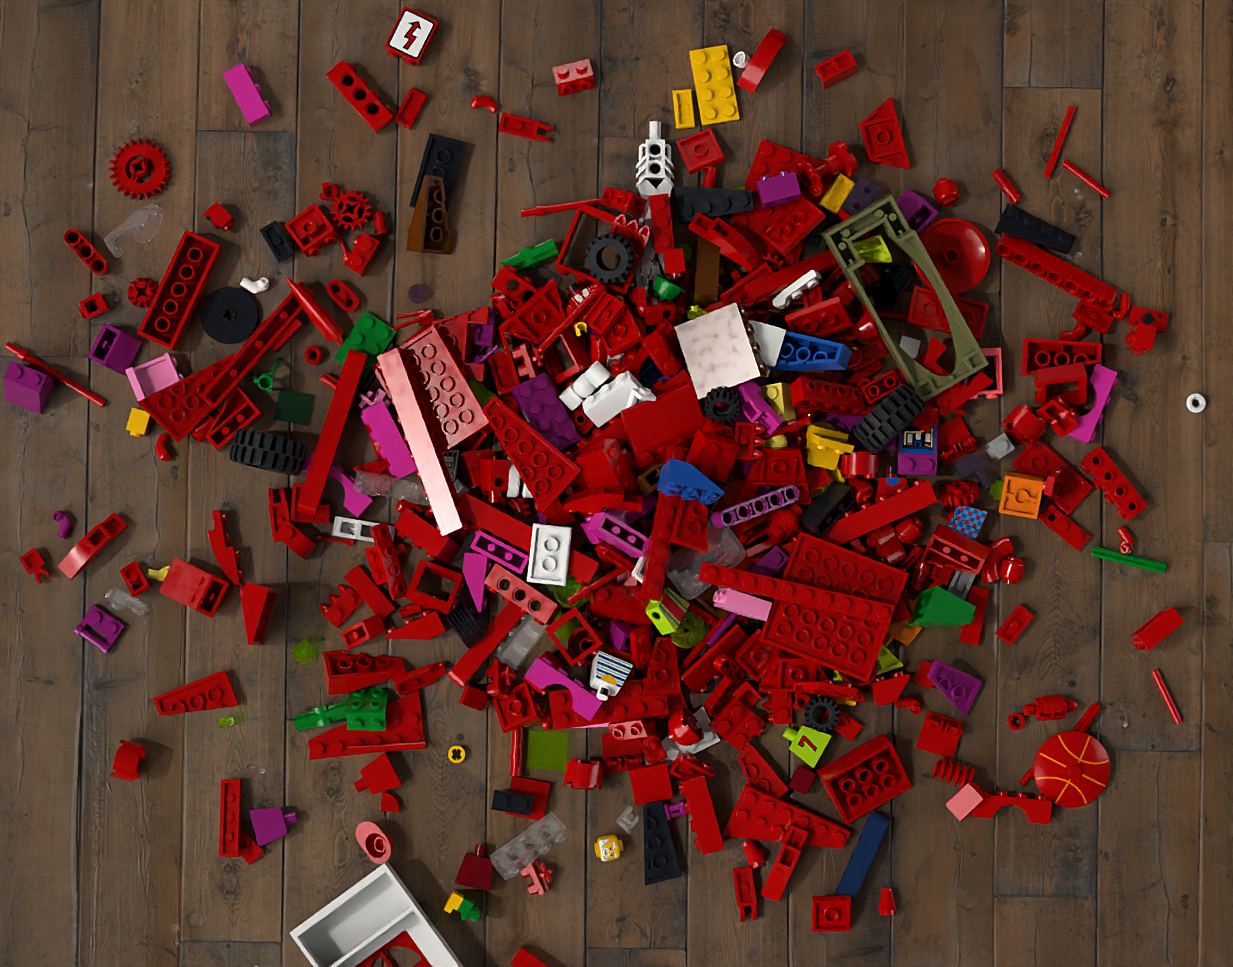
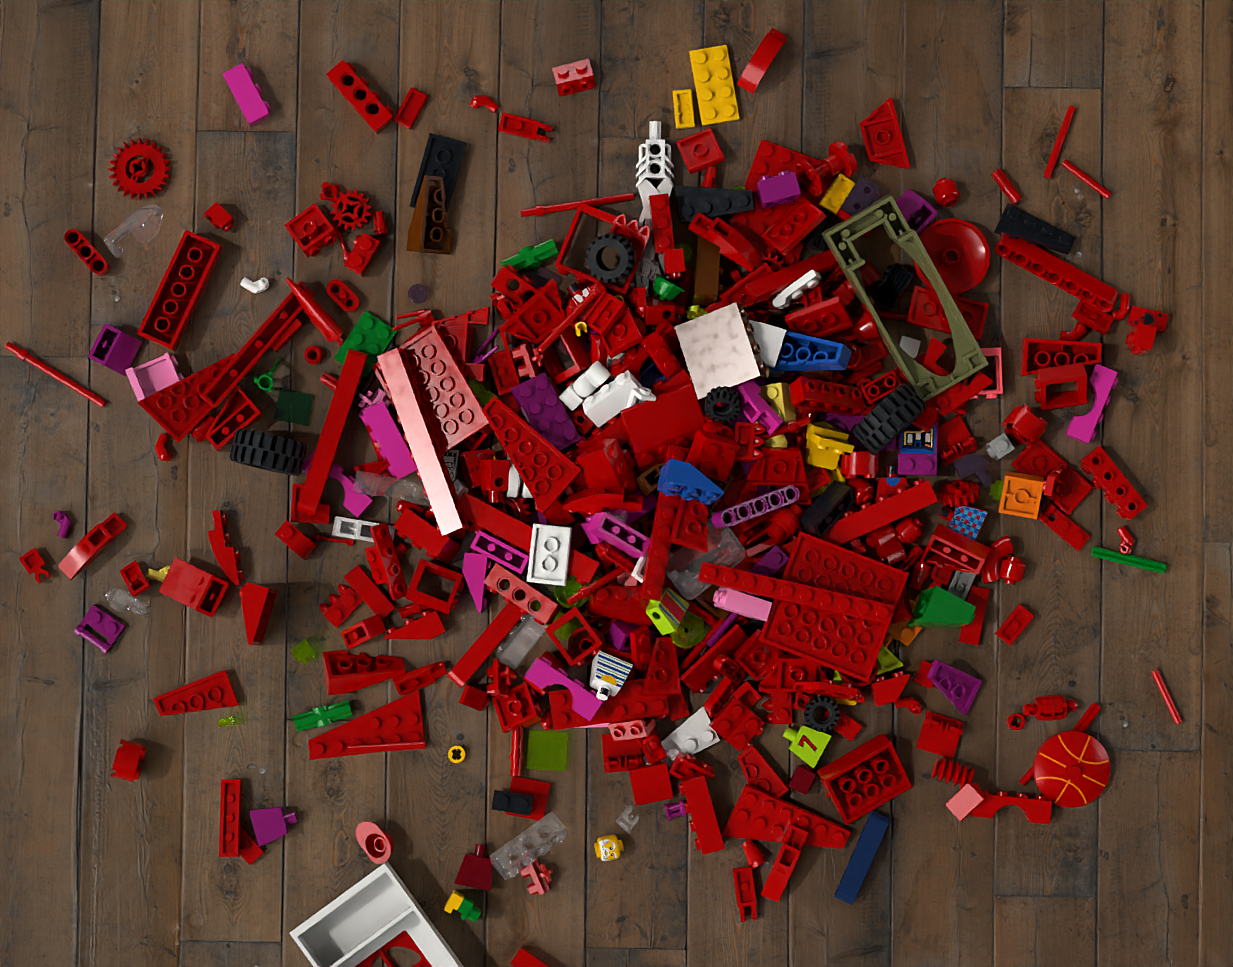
magenta slope [3,361,55,414] -> none
red brick [79,292,111,321] -> none
yellow brick [126,407,152,438] -> none
red gear [127,277,157,308] -> none
black piece [200,287,258,344] -> none
black plate [260,220,295,263] -> none
red hinge [268,487,291,542] -> none
green bracket [346,687,388,731] -> none
red torso [354,752,403,795] -> none
red tile [380,791,400,813] -> none
panel [384,6,440,67] -> none
black brick [446,604,487,649] -> none
magenta plate [473,307,497,347] -> none
red brick [563,758,604,791] -> none
red bracket [600,187,647,218] -> none
black wing [643,801,682,886] -> none
red cylinder [668,707,704,746] -> none
white hinge [733,52,750,68] -> none
red tile [811,895,851,932] -> none
red hinge [814,49,857,90] -> none
neon yellow wing [852,234,892,263] -> none
red cone [878,888,897,916] -> none
red cylinder [1036,395,1080,438] -> none
red window [1130,606,1185,651] -> none
white plate [1186,393,1206,413] -> none

